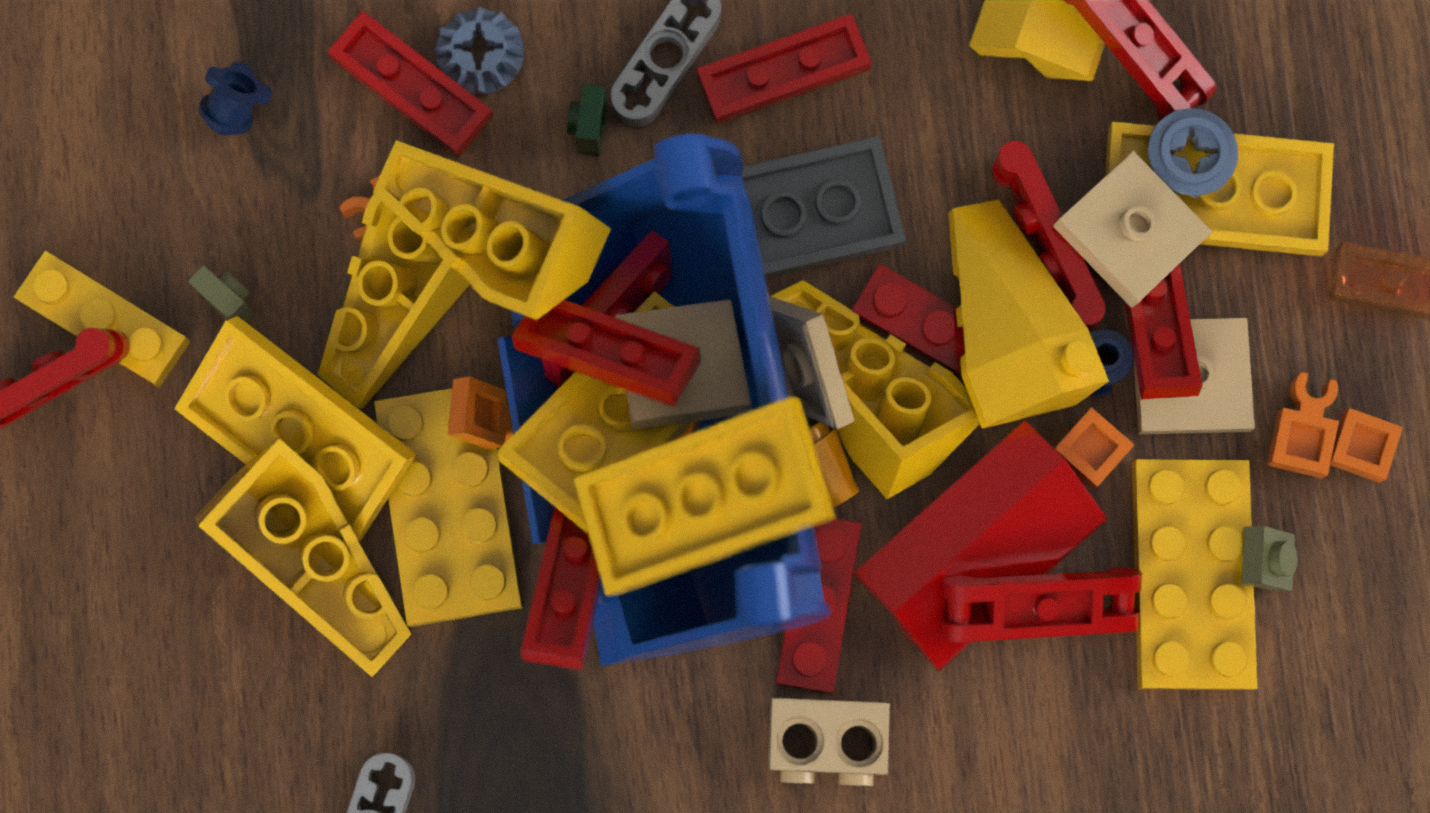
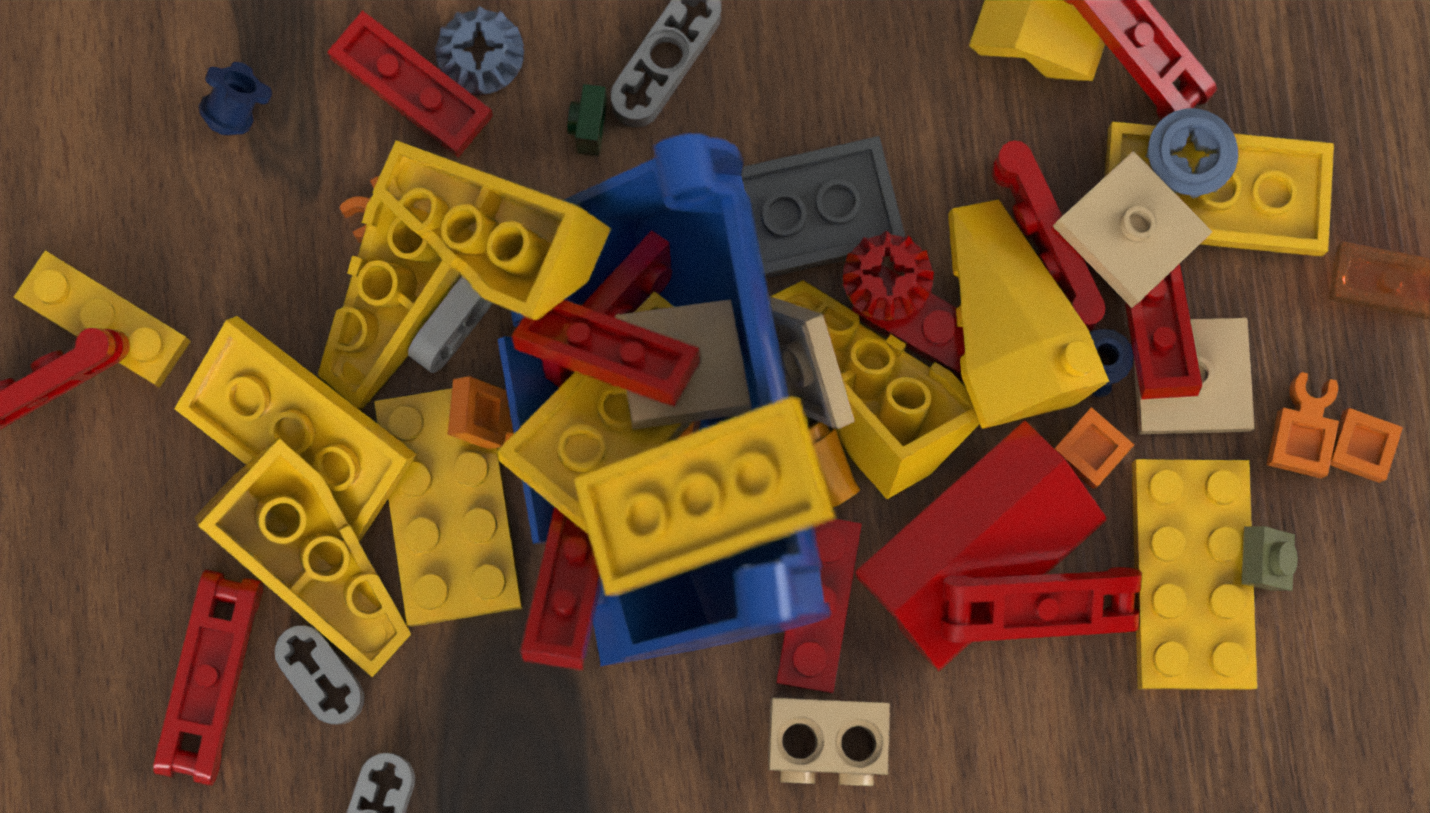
olive plate [187,265,255,323] -> none
red plate [696,13,872,125] -> none
none -> red plate [153,569,263,786]
none -> light grey beam [275,625,365,725]
none -> light grey beam [408,276,493,373]
none -> red gear [843,230,934,321]

